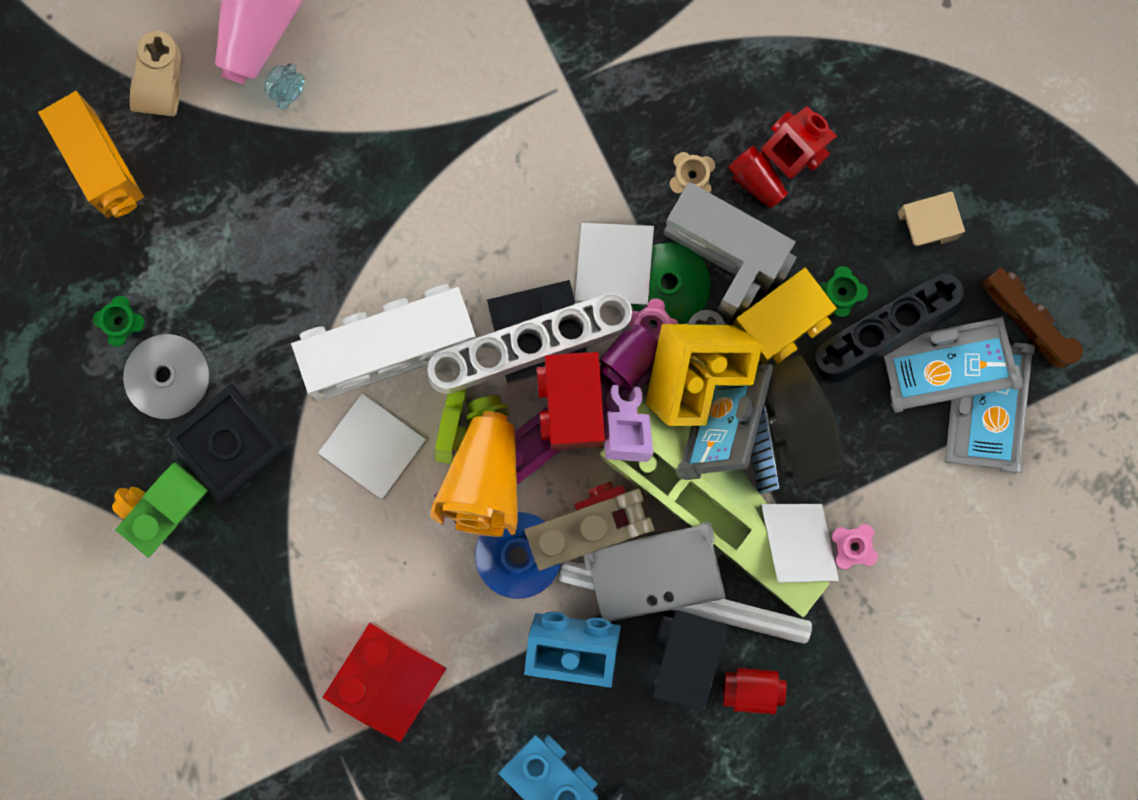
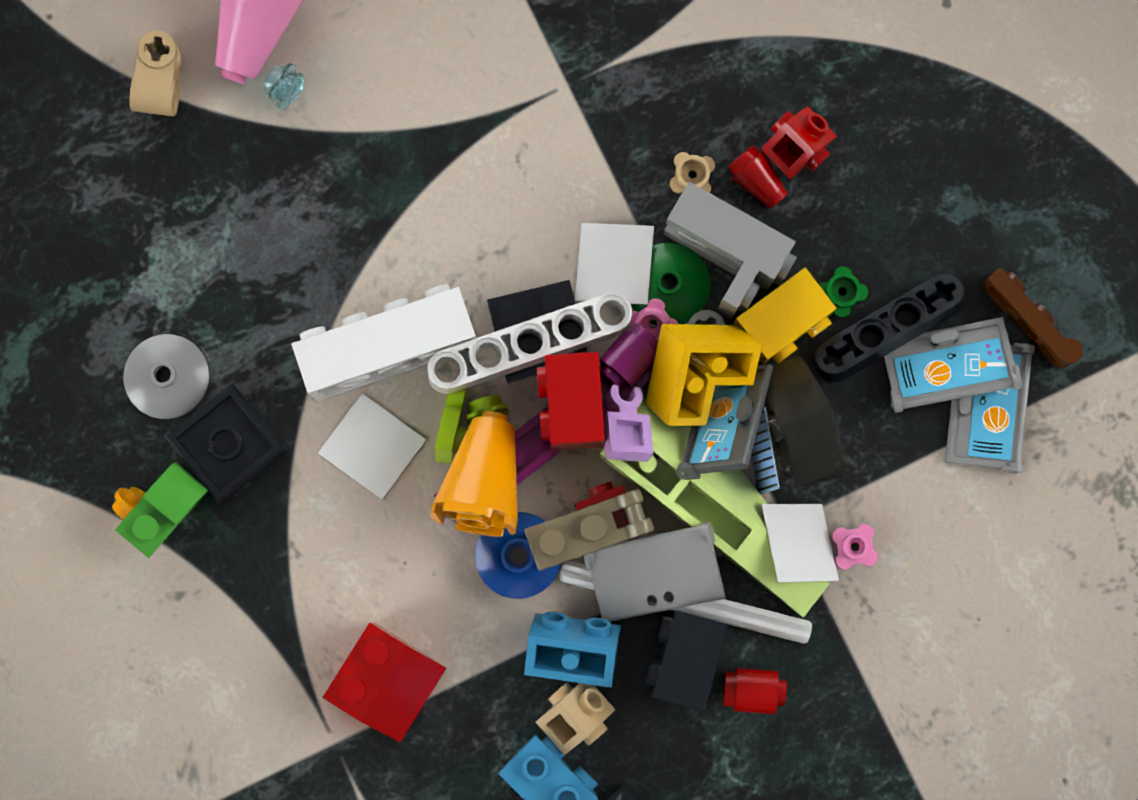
light orange window [38,91,144,218] -> none
green plate [93,296,145,347] -> none
tan panel [897,191,965,246] -> none
none -> tan brick [536,682,615,755]

